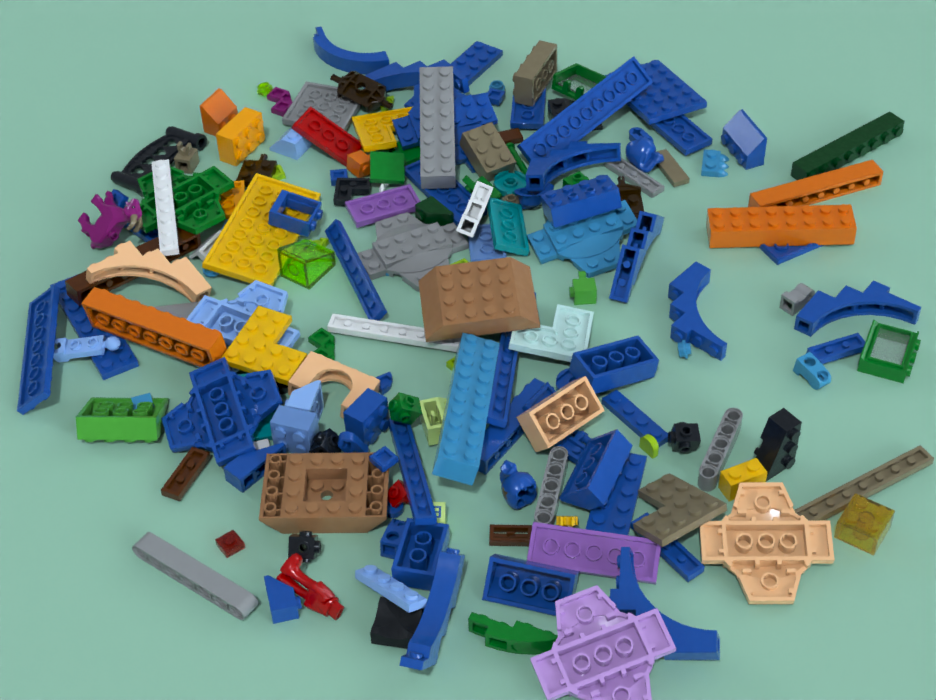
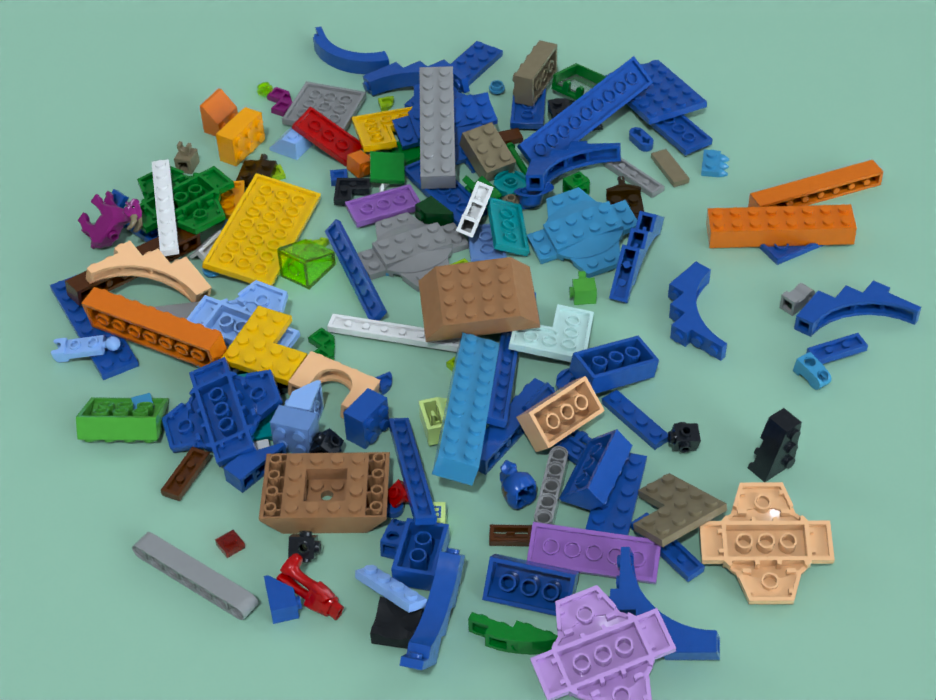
blue plate [17,284,60,415] -> none
black piece [111,126,207,196] -> none
blue window [268,189,323,237] -> none
dark brown plate [330,71,394,113] -> none
blue beam [338,431,369,453] -> none
blue tile [369,446,399,472] -> none
green brick [388,392,422,425] -> none
blue plate [488,88,505,106] -> none
blue piece [540,175,622,228] -> none
yellow plate [556,516,578,527] -> none
blue piece [625,137,664,173] -> none
lime tile [639,434,659,459] -> none
dark azure plate [678,340,692,359] -> none
light grey beam [697,408,743,492] -> none
yellow brick [718,458,767,502] -> none
slope [721,109,767,170] -> none
dark green brick [791,112,905,180] -> none
dark tan plate [794,445,934,521] -> none
clear yellow brick [834,493,895,555] -> none
green window [857,319,921,384] -> none

